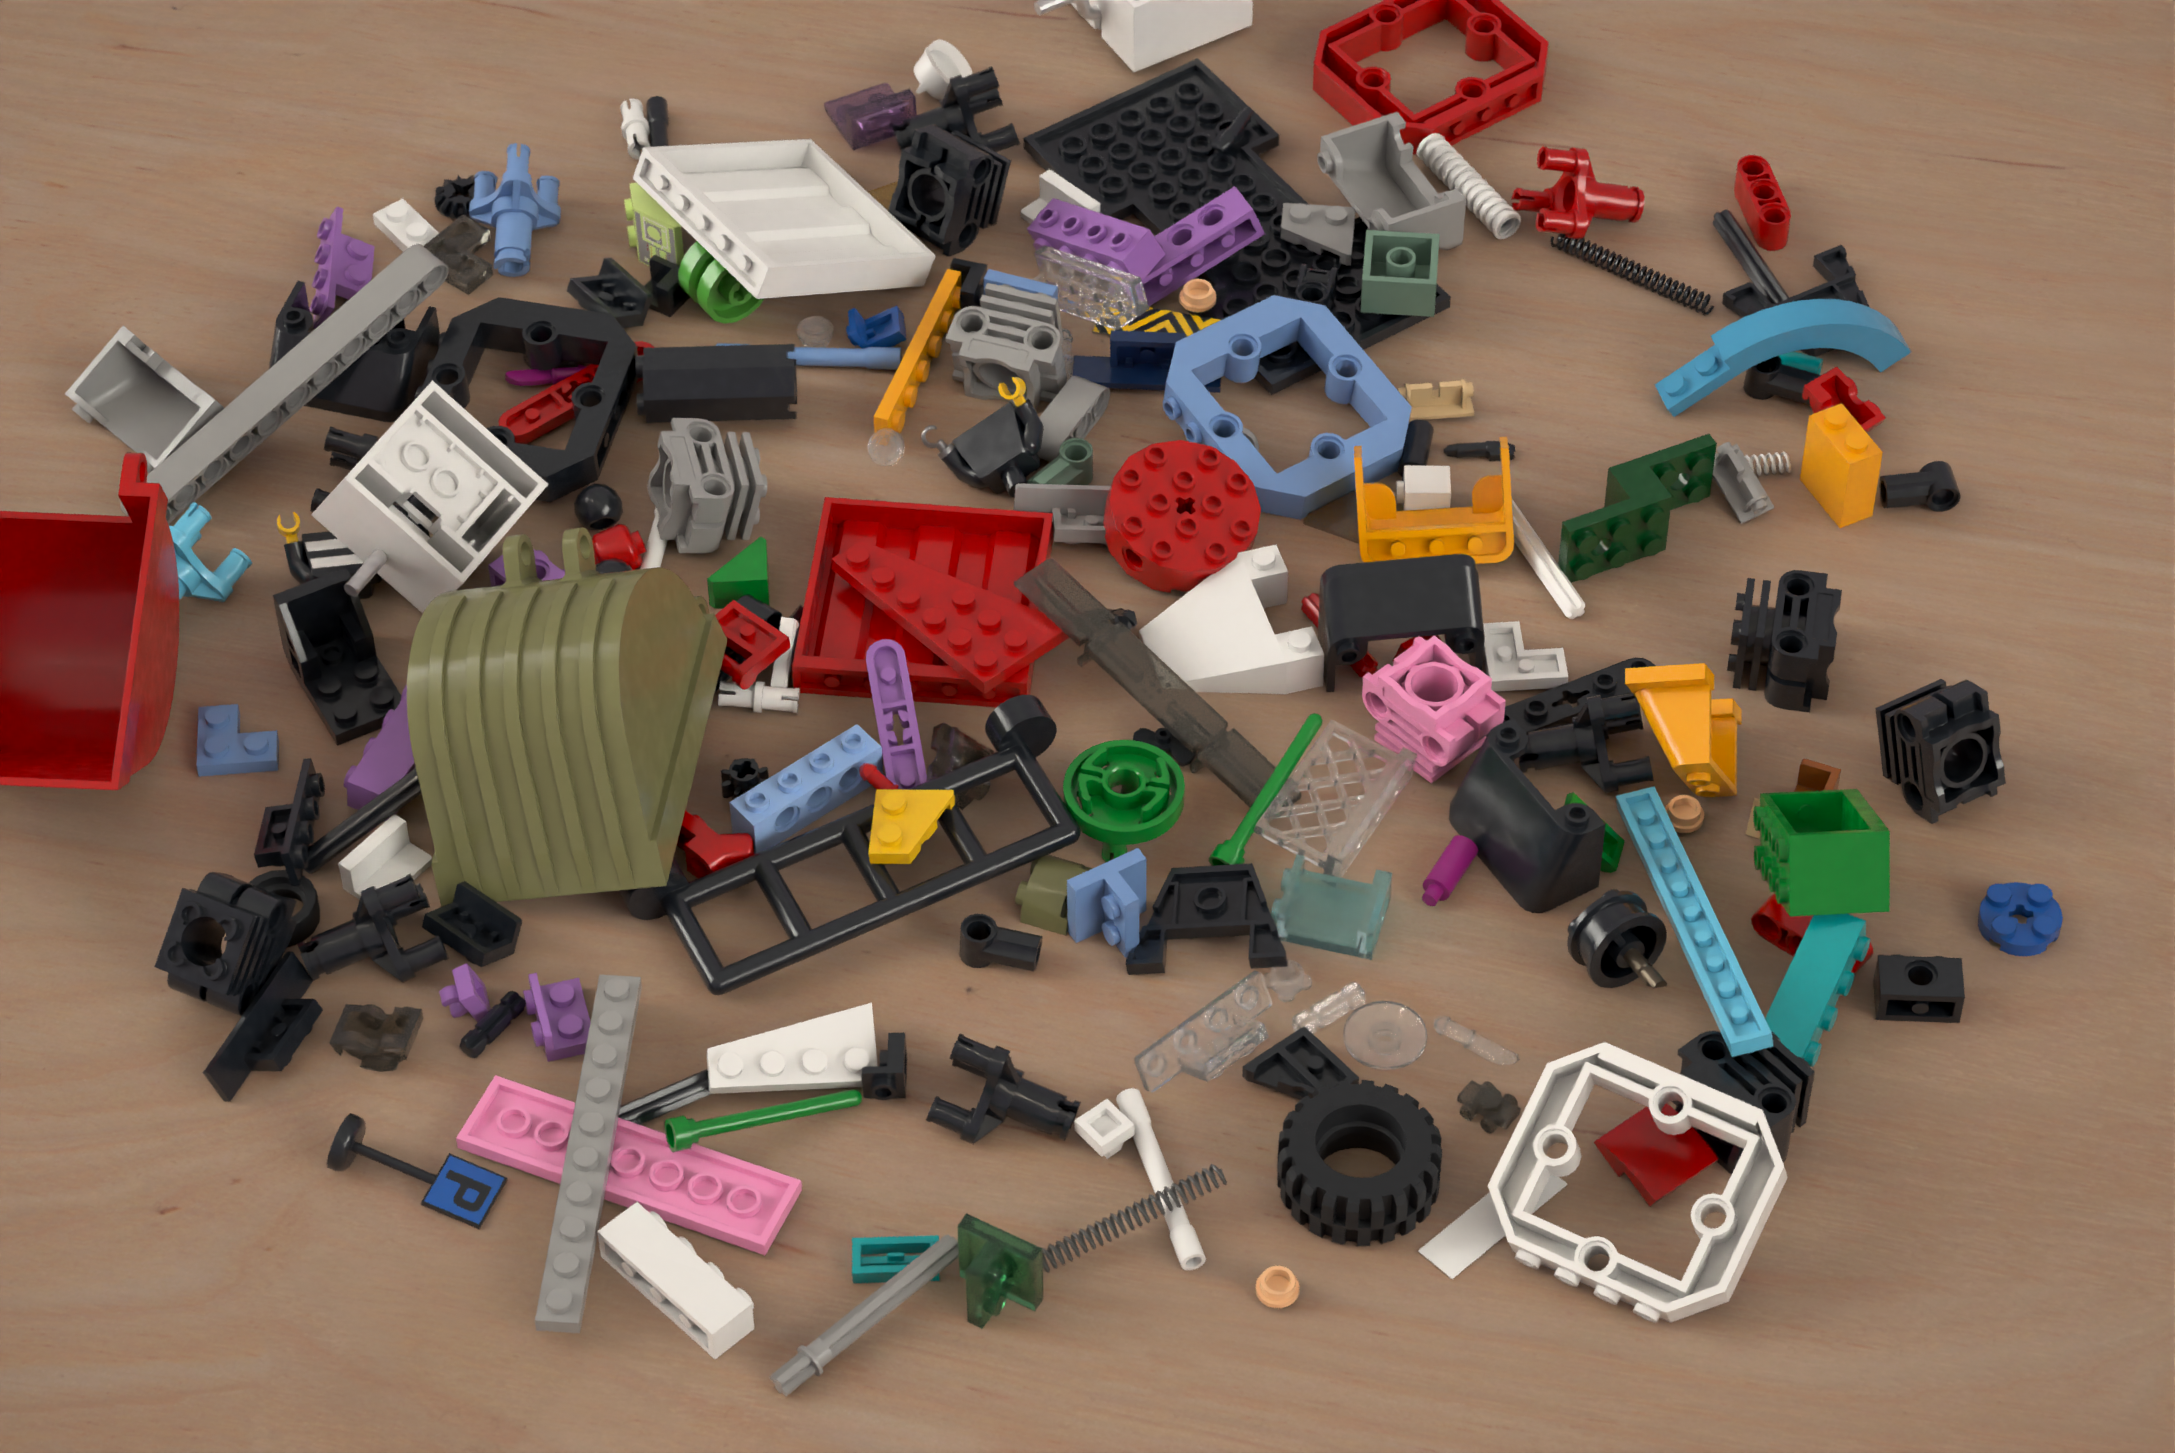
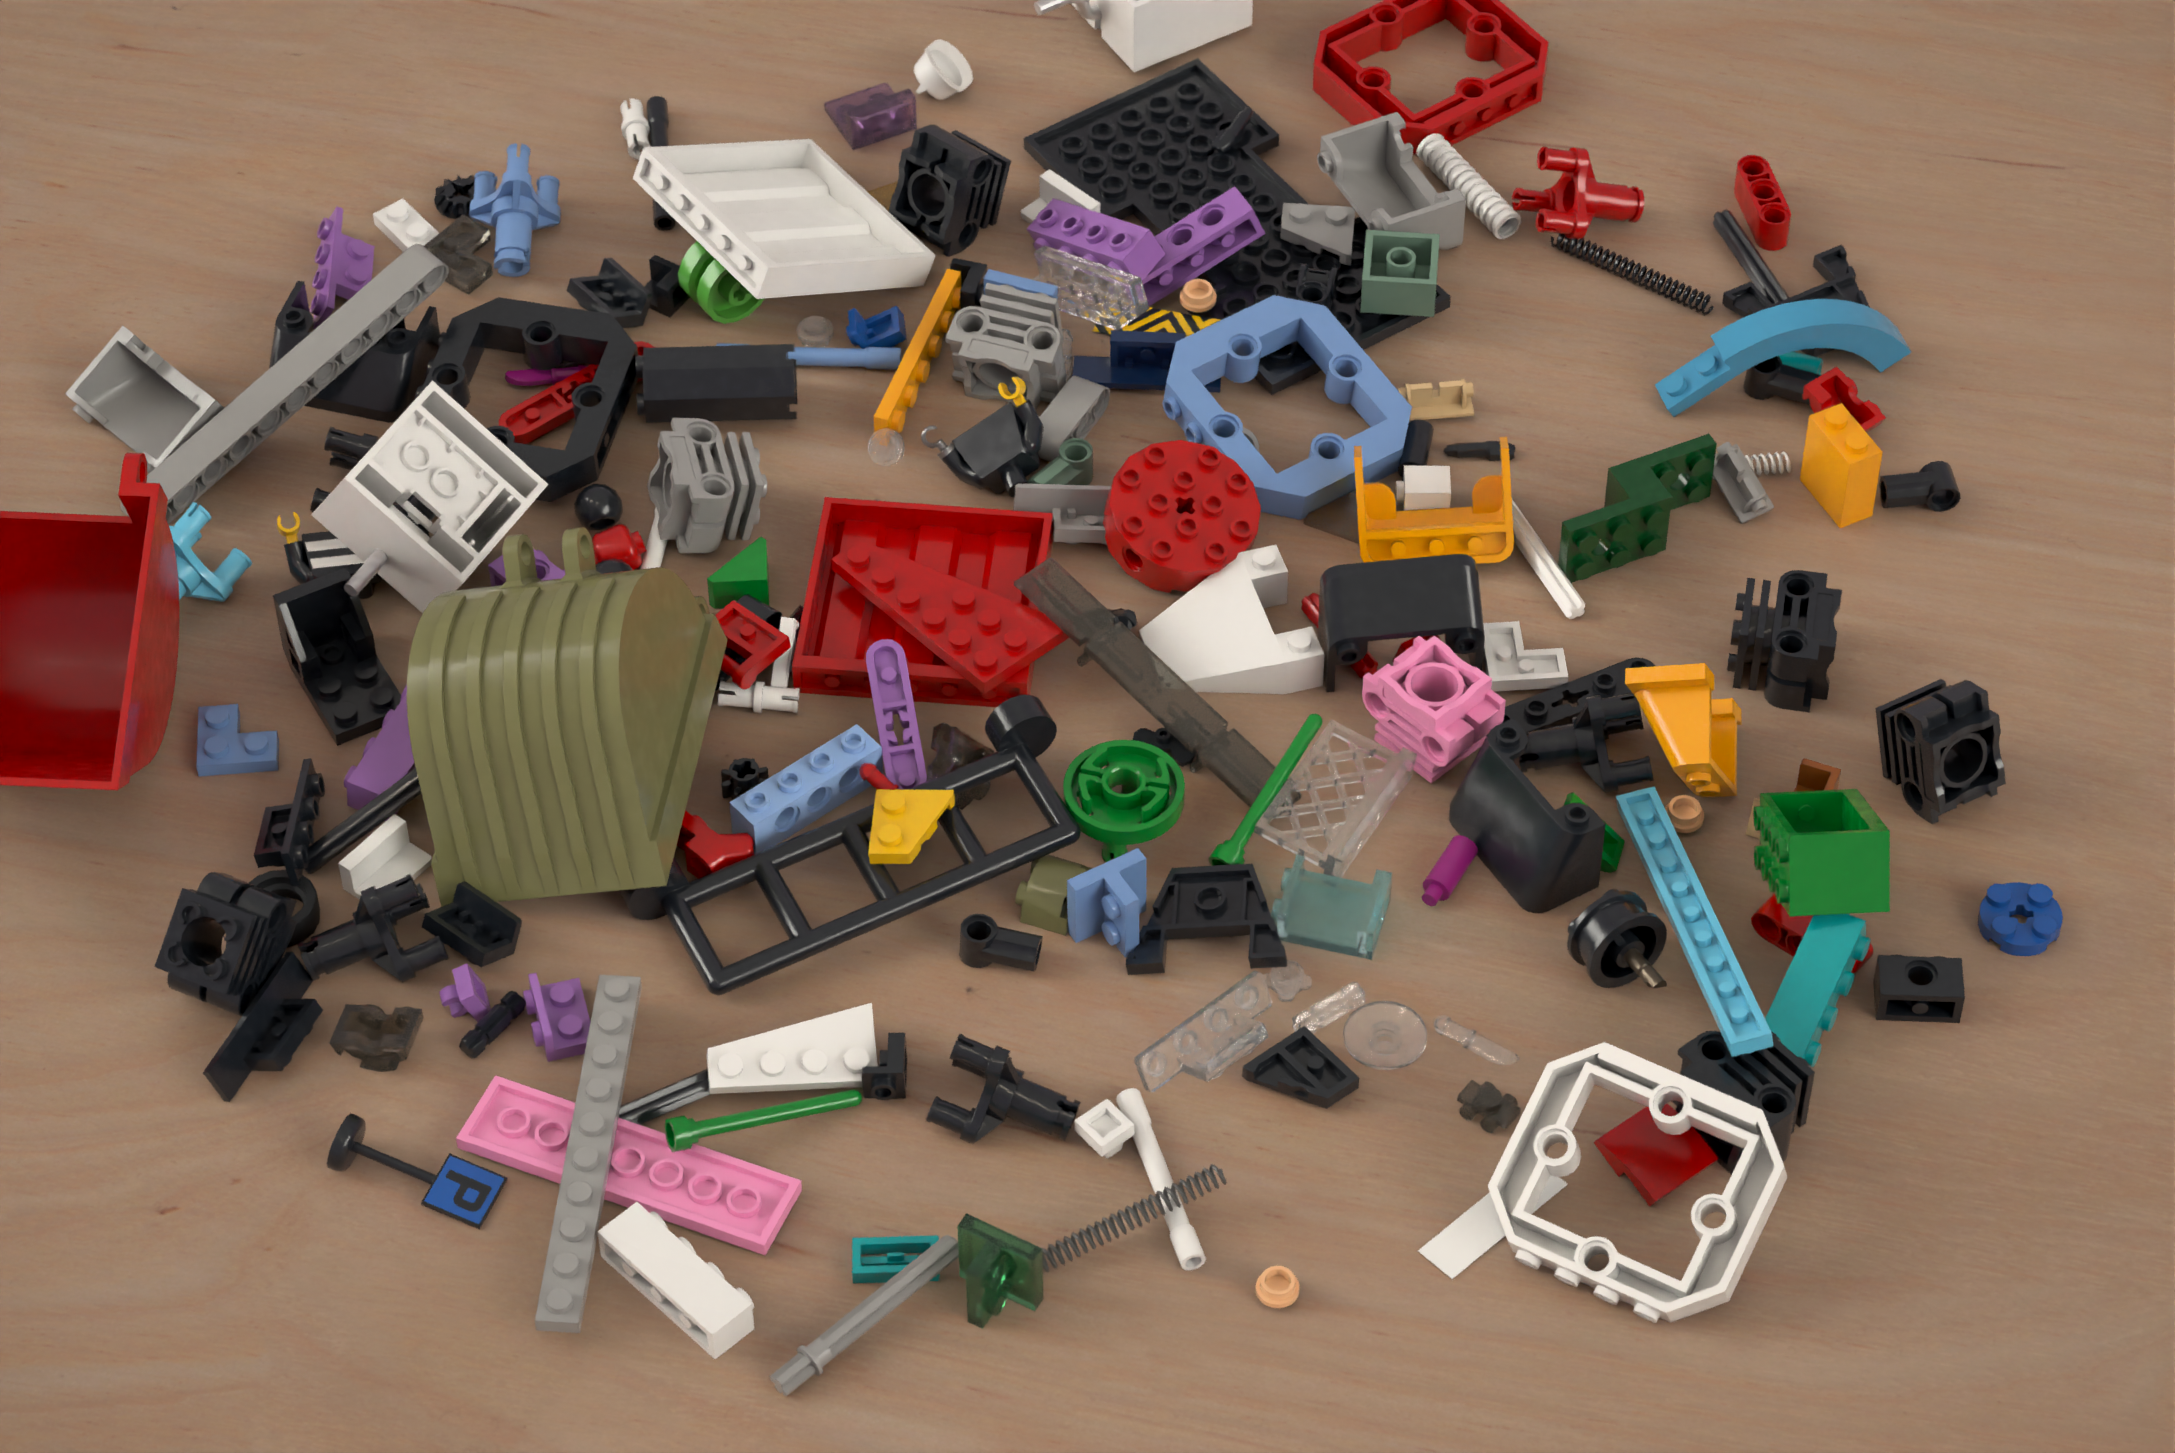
yellowish green slope [624,183,684,267] -> none
black wheel [891,66,1020,153] -> none
black tyre [1277,1080,1442,1246] -> none

